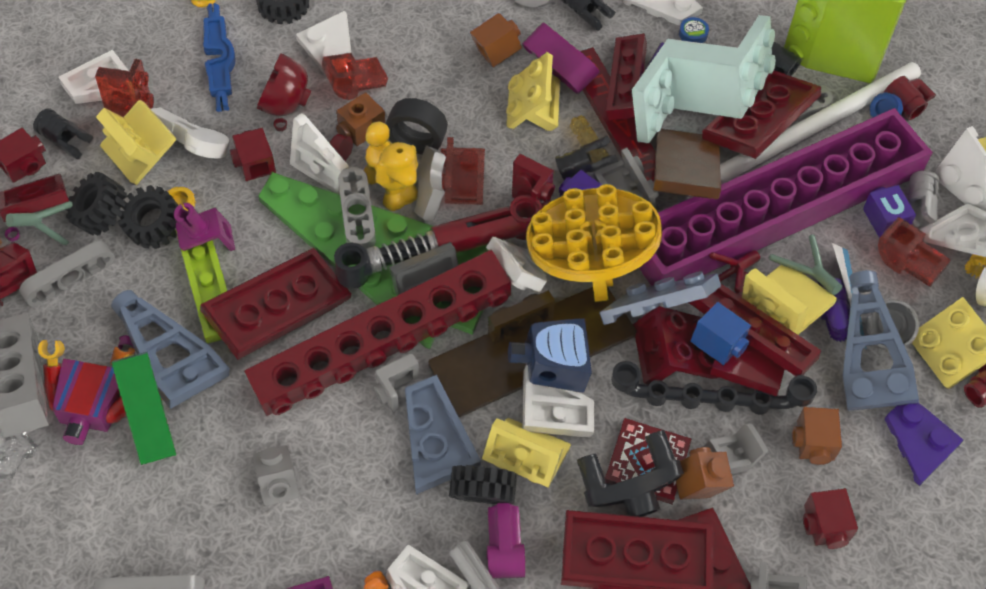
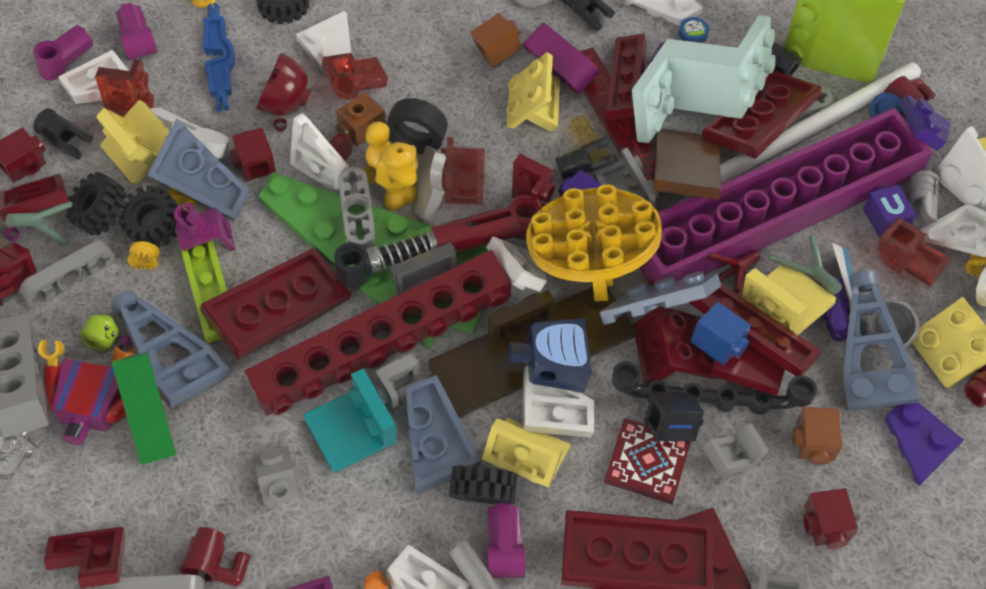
black connector [577,430,685,517] -> none
dark orange brick [676,447,734,500] -> none
none -> magenta piece [33,25,93,80]
none -> dark red tile [44,527,125,589]
none -> lime piece [79,314,119,352]
none -> magenta piece [115,2,158,61]
none -> yellow bush [127,241,160,270]
none -> sand blue wing [147,119,250,220]
none -> dark red piece [179,527,251,587]
none -> teal bracket [303,368,397,473]
none -> black brick [644,392,704,442]
none -> dark purple wing [899,94,951,151]

